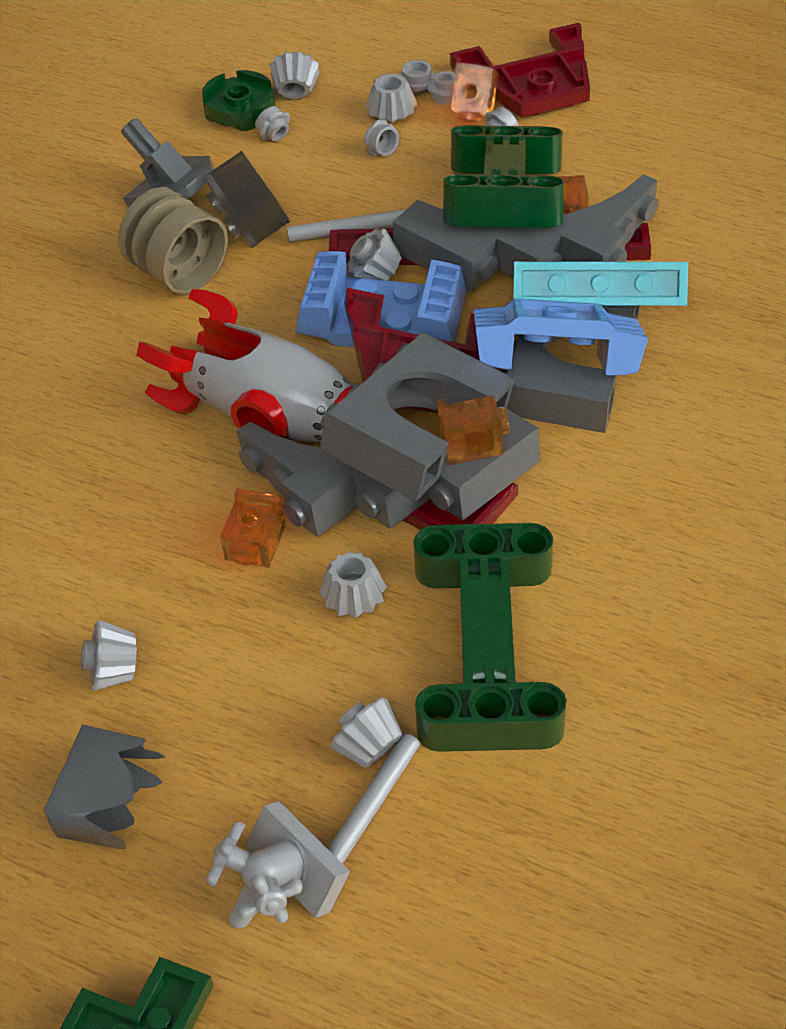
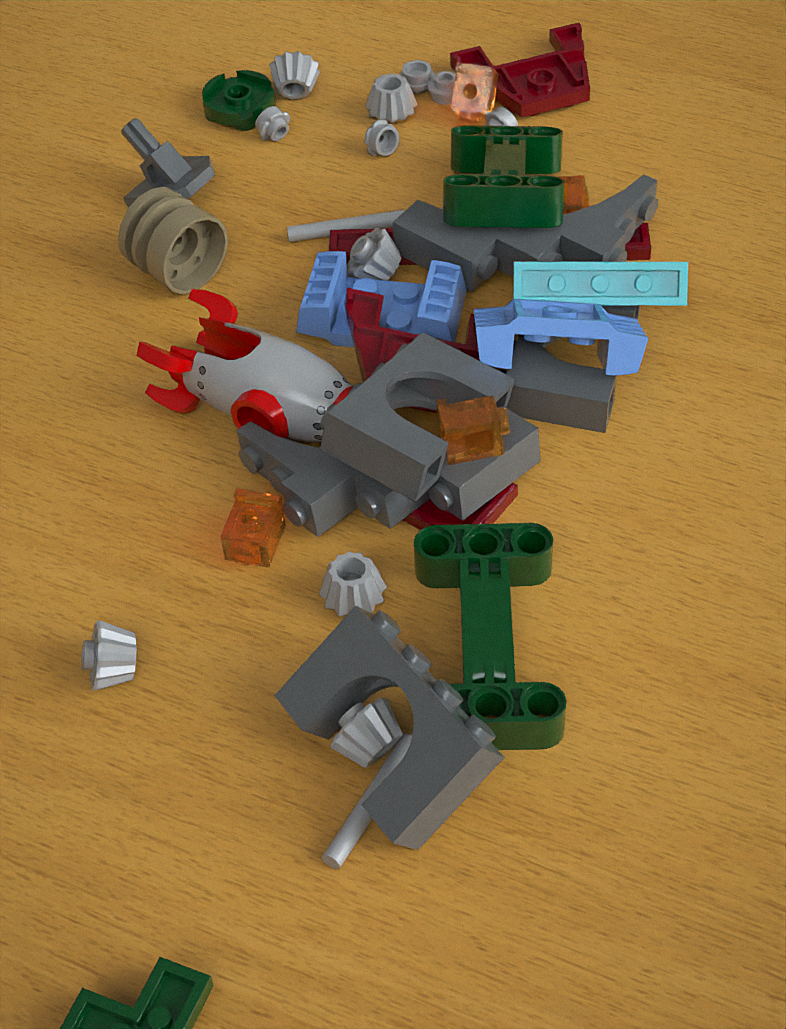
dark grey piece [44,725,165,849] -> none
clear smoke brick [203,151,290,248] -> none
light grey piece [206,801,350,928] -> none
none -> dark grey arch [274,606,505,850]

